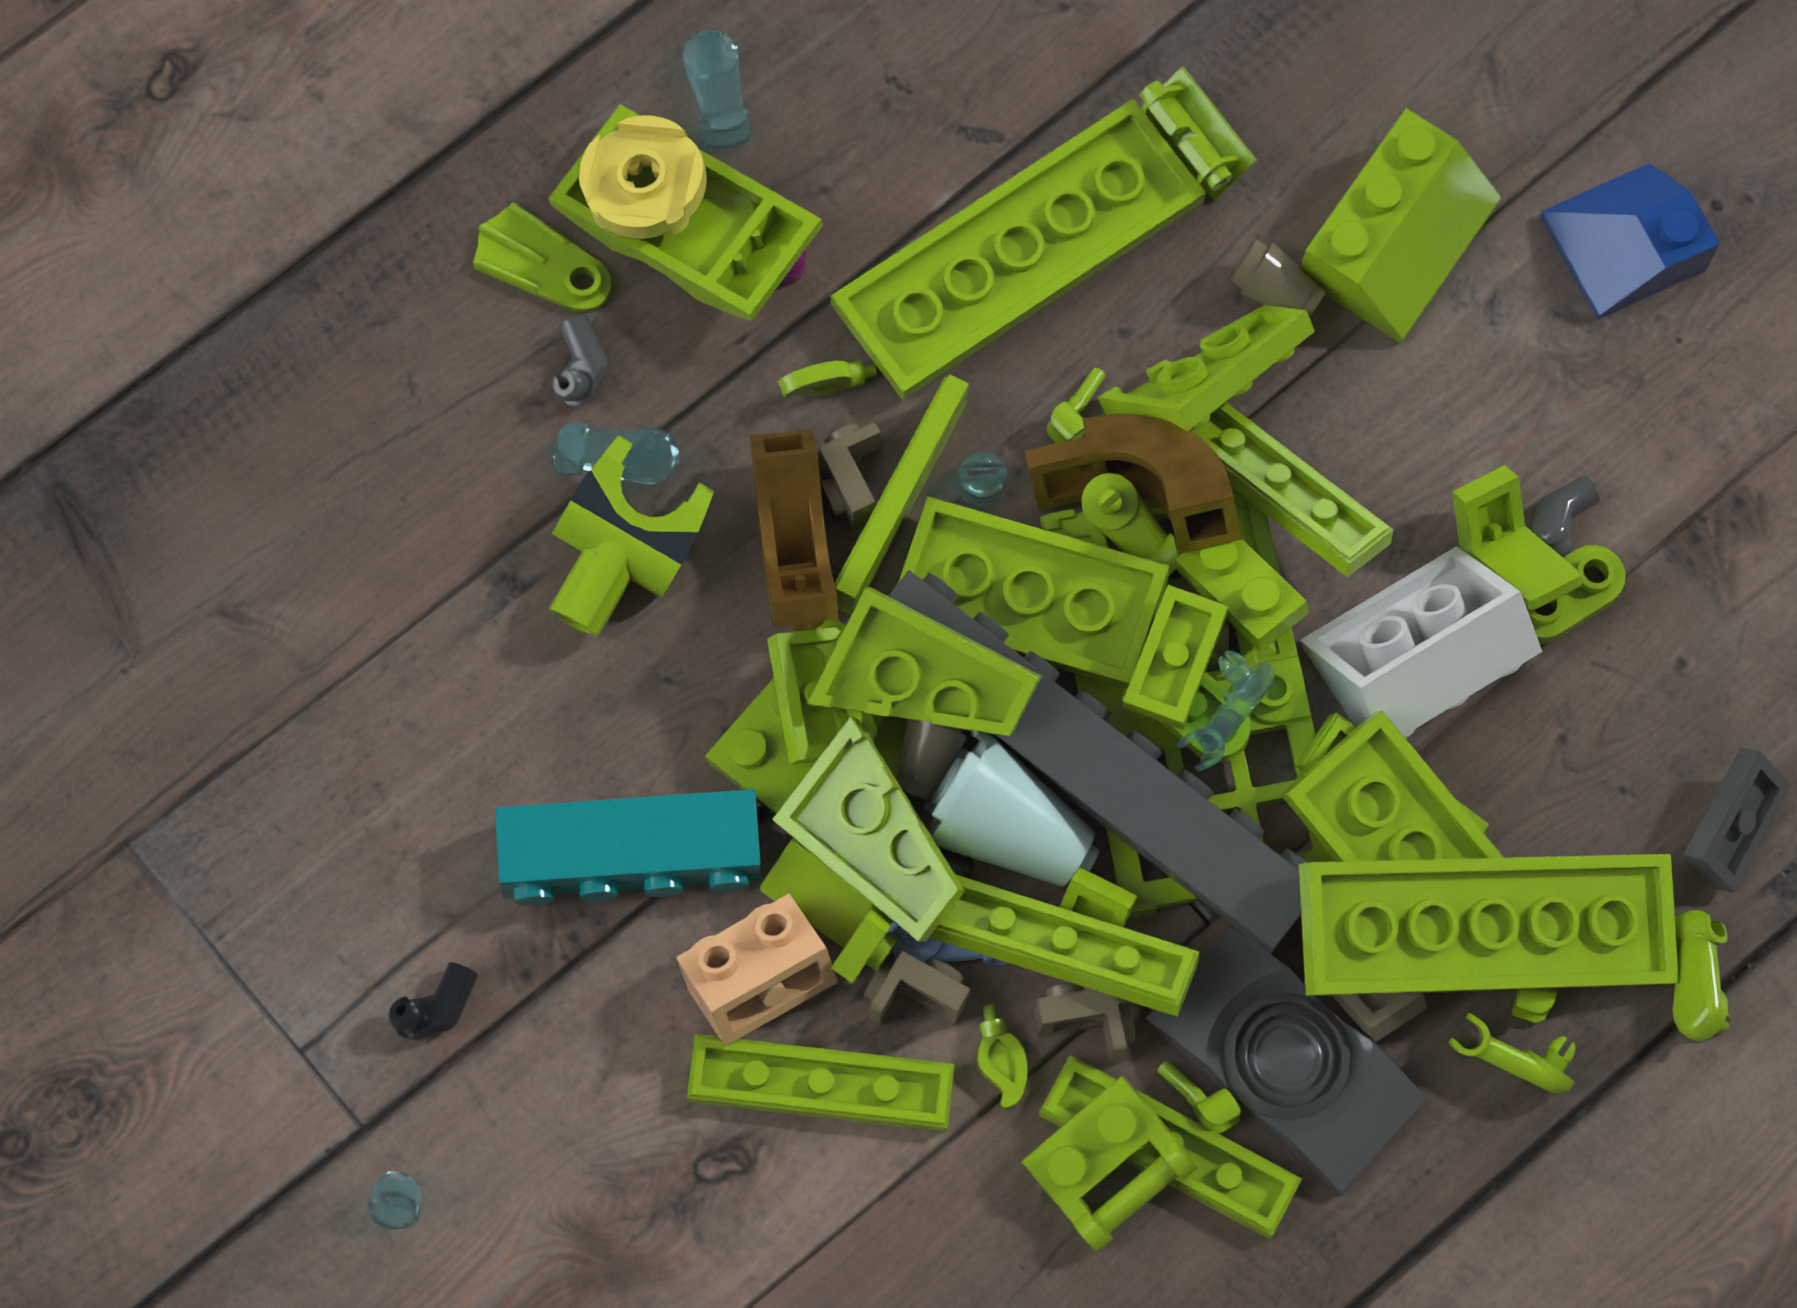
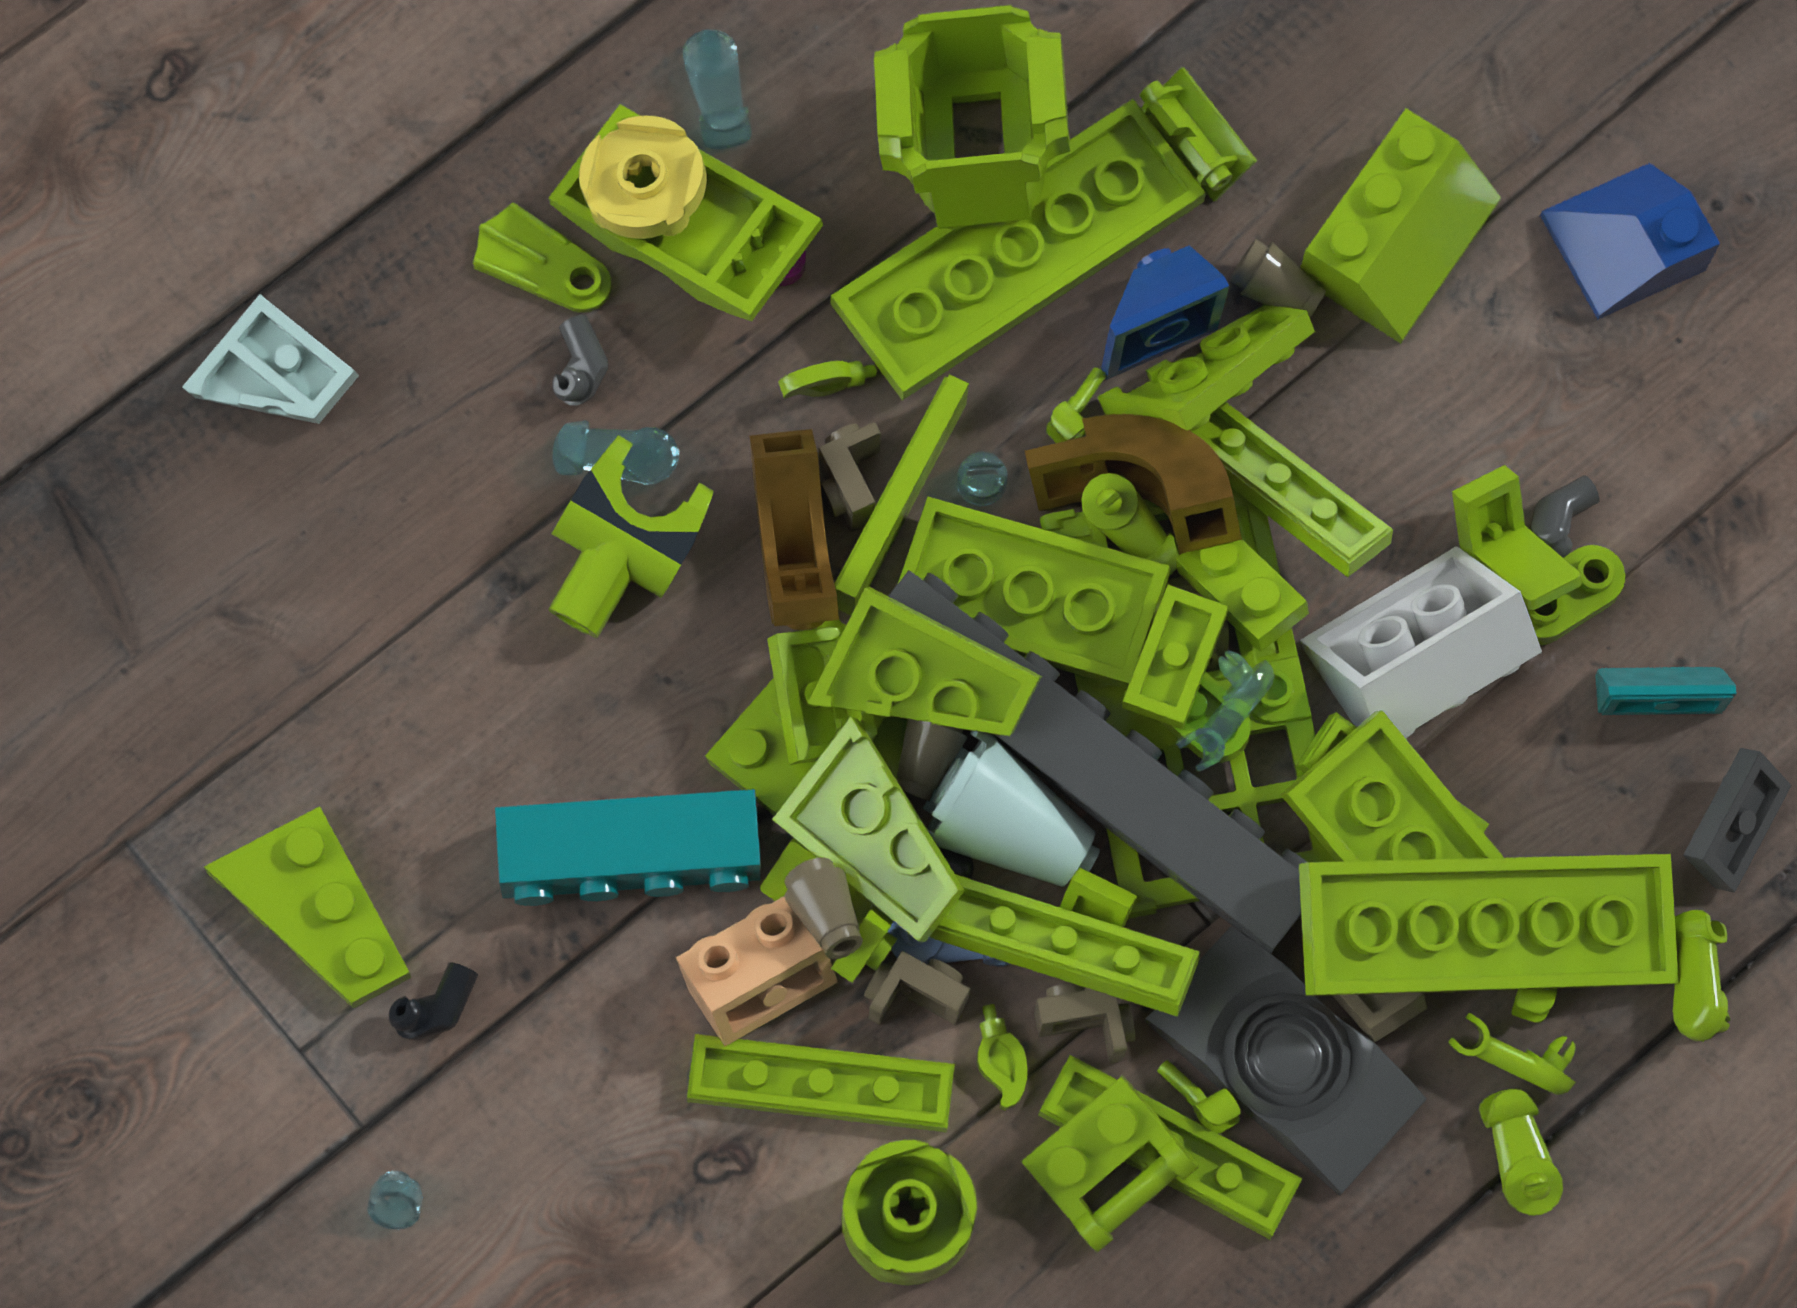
none -> light aqua wing [182,294,359,424]
none -> lime wing [204,806,411,1009]
none -> dark tan cone [785,857,863,959]
none -> lime brick [842,1140,977,1285]
none -> lime piece [874,5,1070,228]
none -> blue slope [1101,245,1229,380]
none -> lime piece [1479,1089,1563,1216]
none -> teal slope [1595,667,1737,715]

